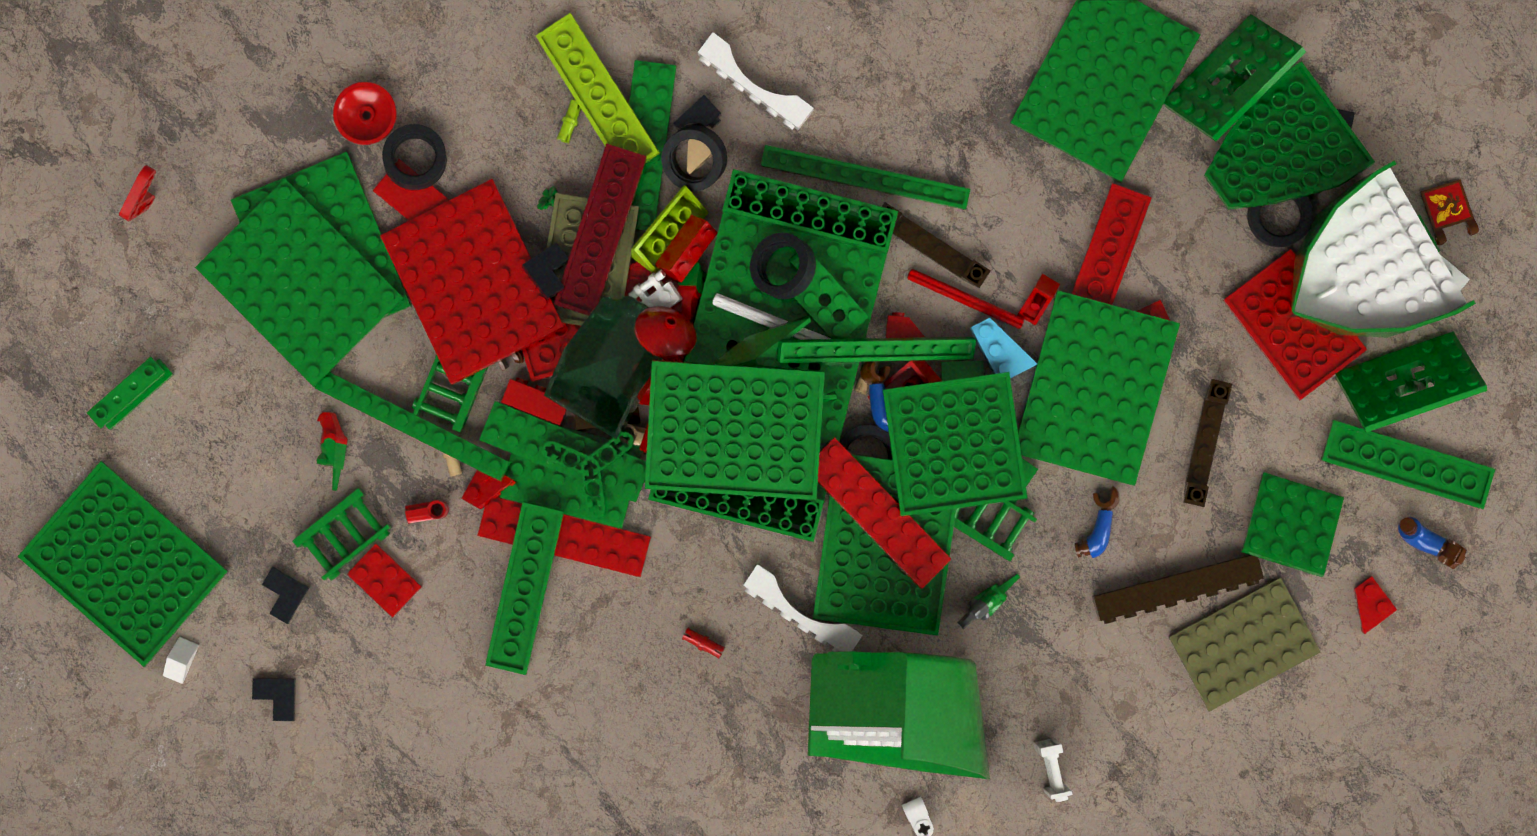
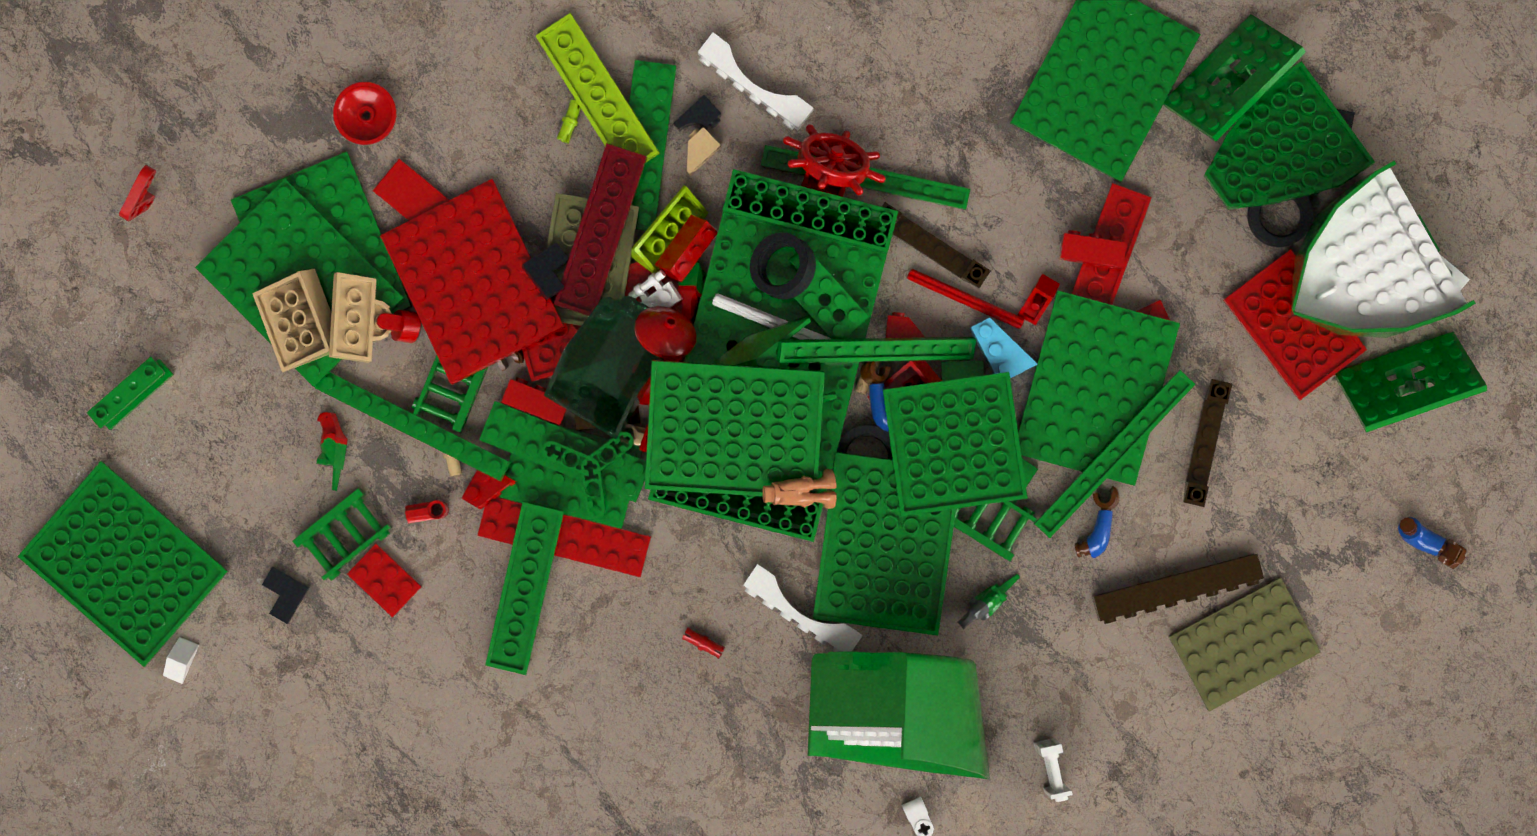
black tile [252,678,296,721] -> none
black tyre [382,124,447,190] -> none
green plant [537,186,558,210] -> none
black tyre [661,125,727,191] -> none
red plate [818,437,951,589] -> none
green plate [1241,472,1344,577] -> none
green plate [1320,420,1496,509] -> none
red wing [1354,576,1397,634] -> none
flag [1420,179,1479,246] -> none
none -> tan slope [252,269,331,372]
none -> tan plate [329,272,421,363]
none -> nougat piece [763,469,837,509]
none -> red piece [783,124,886,197]
none -> green plate [1034,369,1195,538]
none -> red brick [1059,230,1127,269]

